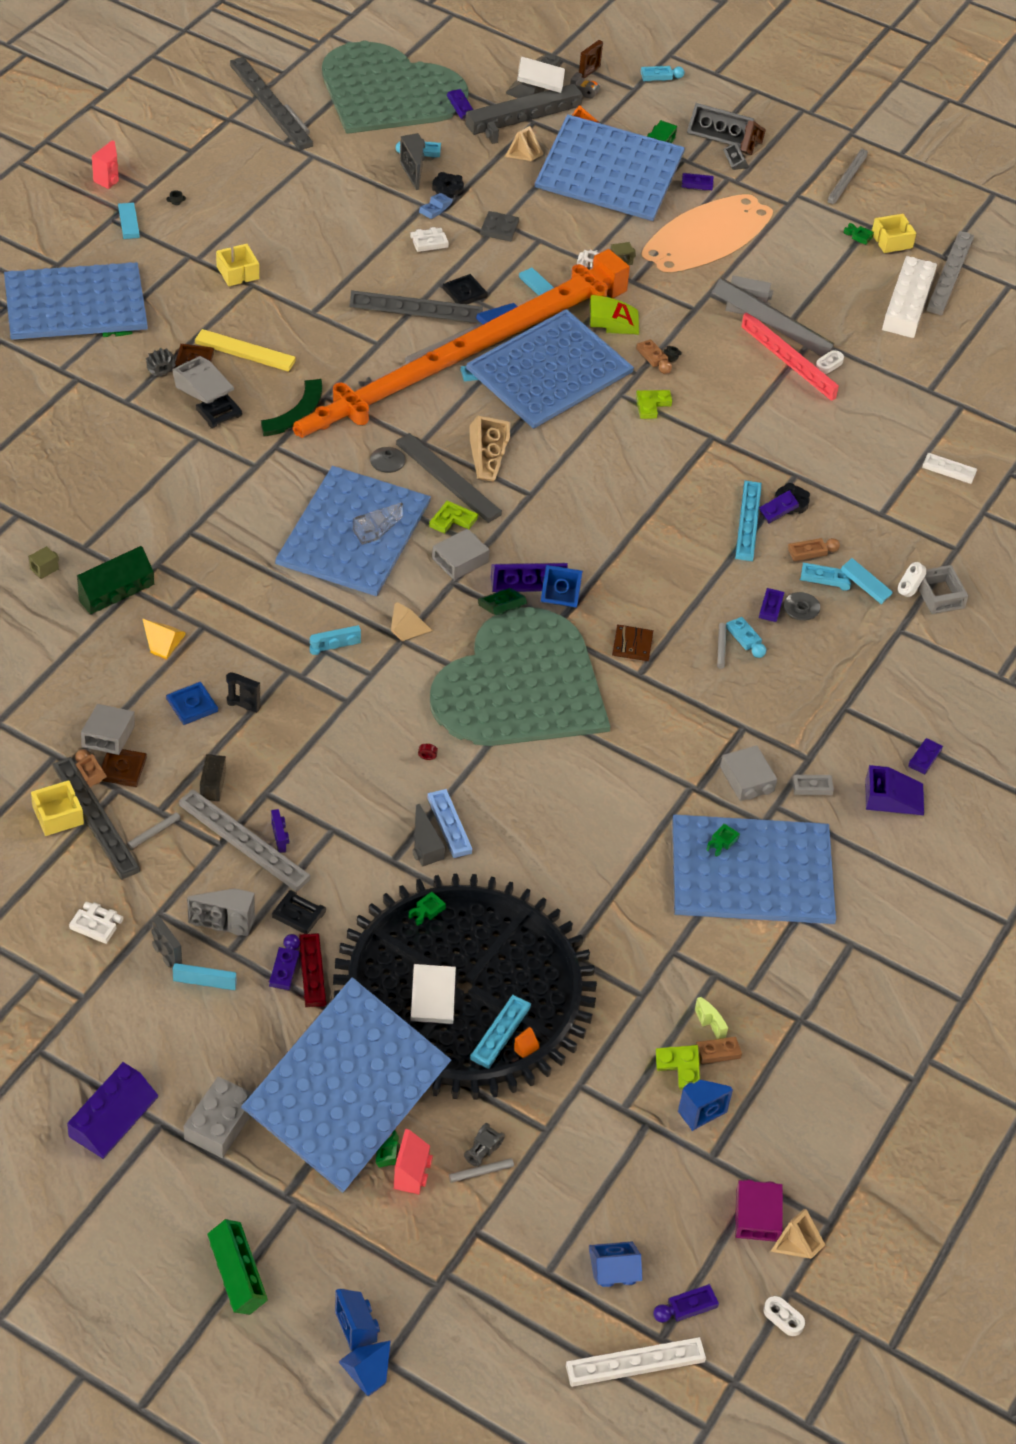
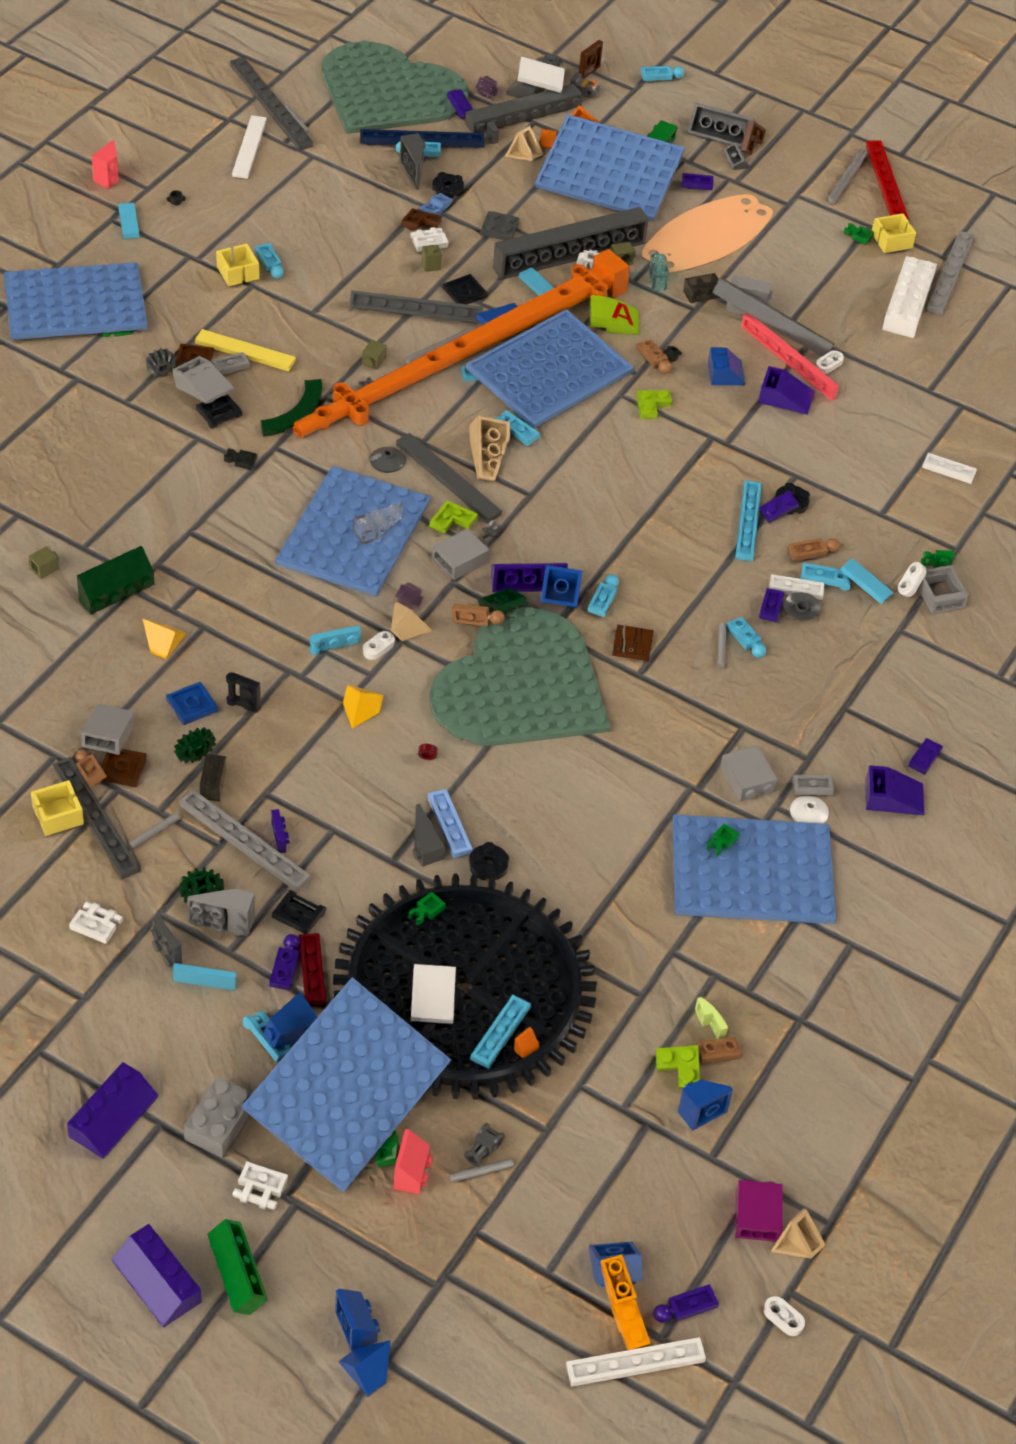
none -> dark purple slope [112,1224,202,1328]
none -> dark green gear [174,727,216,764]
none -> dark green gear [180,867,224,903]
none -> light grey plate [211,352,250,375]
none -> pearl dark grey plate [224,448,257,470]
none -> white tile [232,115,267,179]
none -> white plate [232,1161,288,1210]
none -> medium azure plate [243,1011,292,1062]
none -> medium azure plate [255,243,284,279]
none -> blue slope [264,993,317,1049]
none -> yellow slope [343,685,384,729]
none -> dark blue plate [360,129,485,148]
none -> olive brick [362,340,387,370]
none -> white plate [363,631,395,660]
none -> head [395,582,424,609]
none -> reddish brown plate [401,208,442,230]
none -> olive brick [422,245,442,272]
none -> medium nougat plate [451,604,505,626]
none -> black plate [469,842,509,880]
none -> head [475,76,499,99]
none -> flat silver plant [482,520,501,539]
none -> dark grey brick [493,207,649,280]
none -> medium azure plate [494,410,540,446]
none -> orange slope [539,129,557,149]
none -> medium azure plate [587,574,619,617]
none -> light orange slope [600,1254,651,1350]
none -> clear light blue brick [649,254,669,291]
none -> clear smoke brick [683,273,720,303]
none -> blue slope [708,347,745,386]
none -> dark purple slope [758,366,815,415]
none -> white tile [769,574,825,600]
none -> white dish [790,796,829,823]
none -> red plate [865,140,909,220]
none -> green plate [921,550,954,568]

